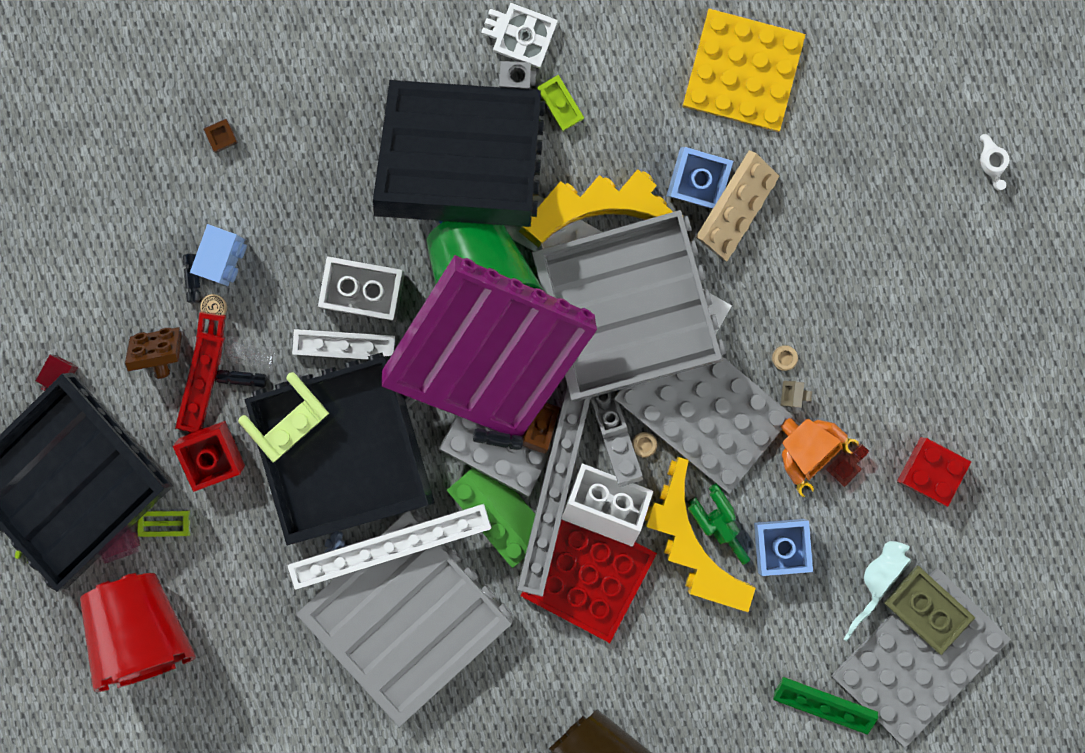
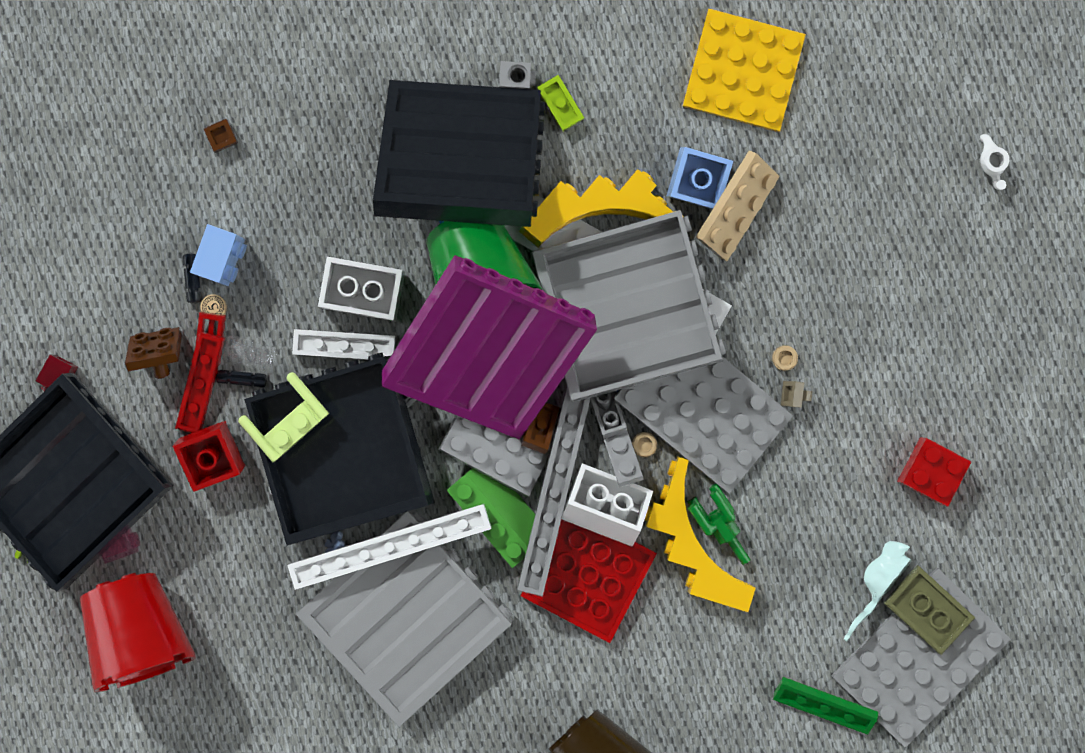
lime tile [138,510,190,537] -> none
black axle [473,428,523,450] -> none
white piece [481,3,558,69] -> none
light blue brick [754,519,813,576] -> none
orange torso [781,418,859,497] -> none
clear red plate [825,444,870,487] -> none

